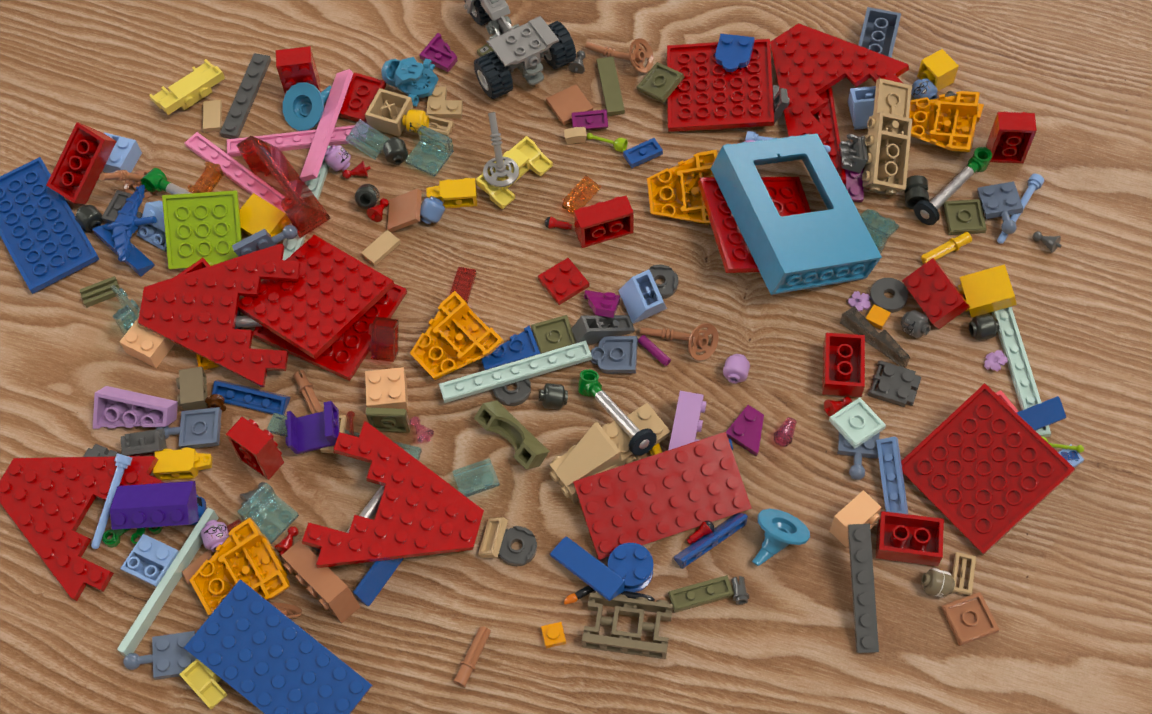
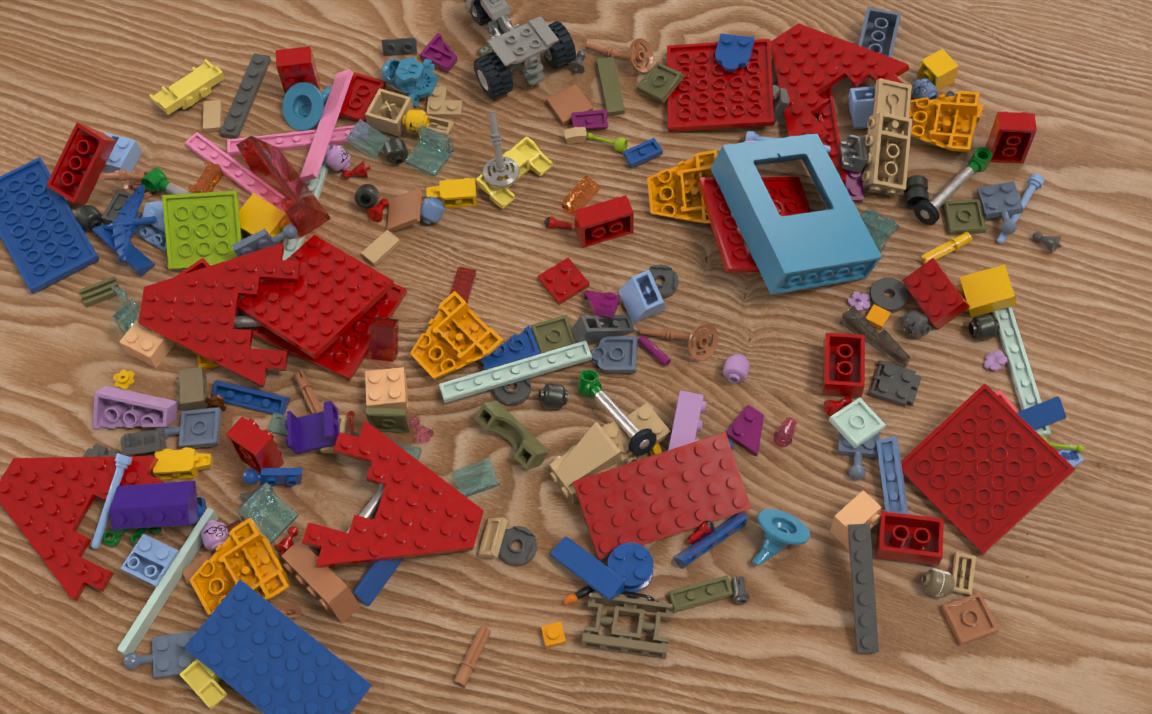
none -> yellow plant [113,370,135,390]
none -> blue plate [242,468,302,486]
none -> dark grey hinge [381,37,417,56]

